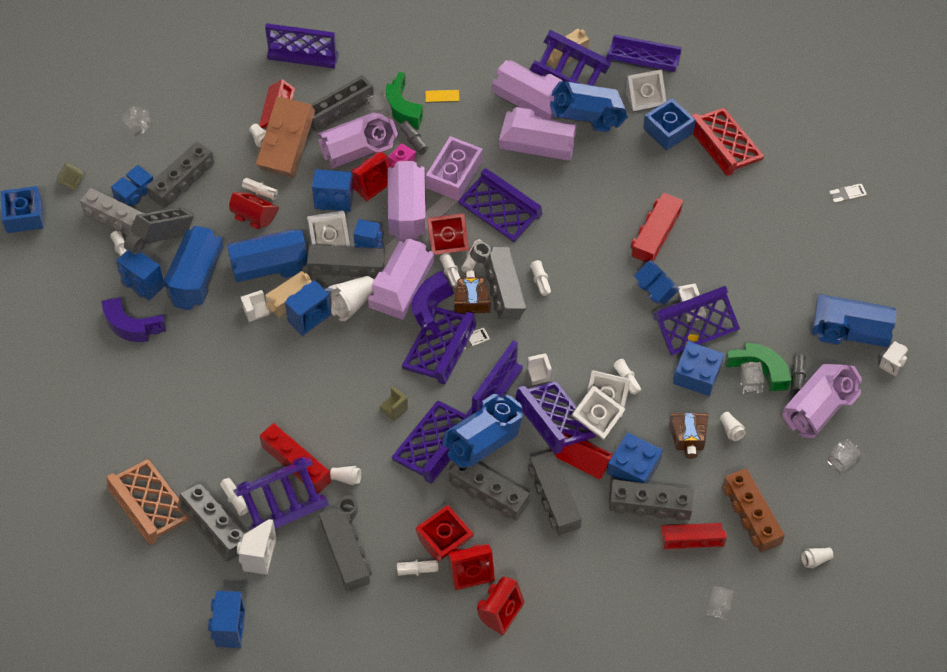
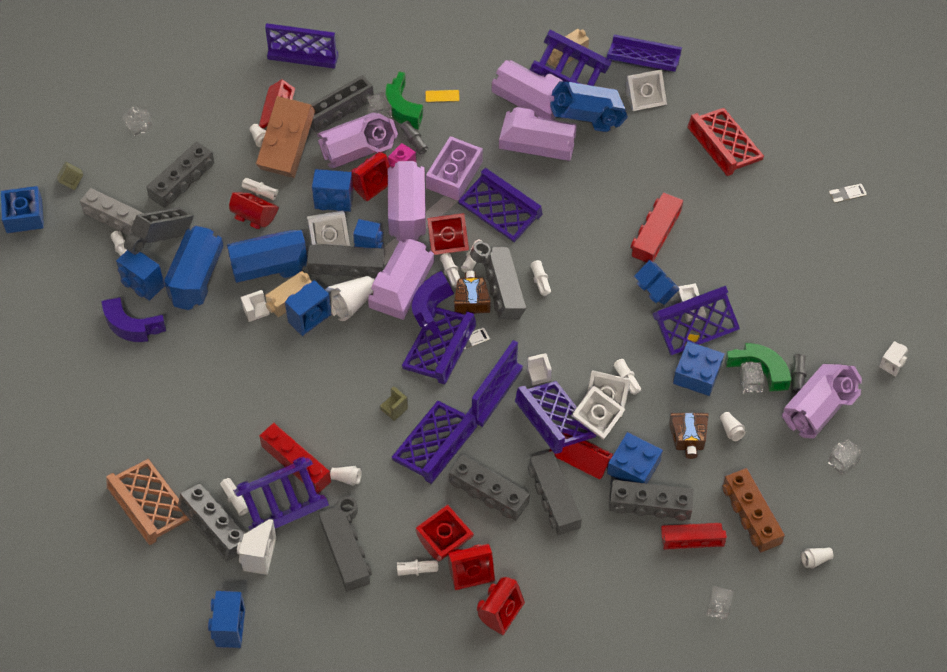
blue piece [111,165,154,207] -> none
blue brick [443,394,522,468] -> none
blue brick [643,98,696,150] -> none
blue brick [812,294,897,348] -> none

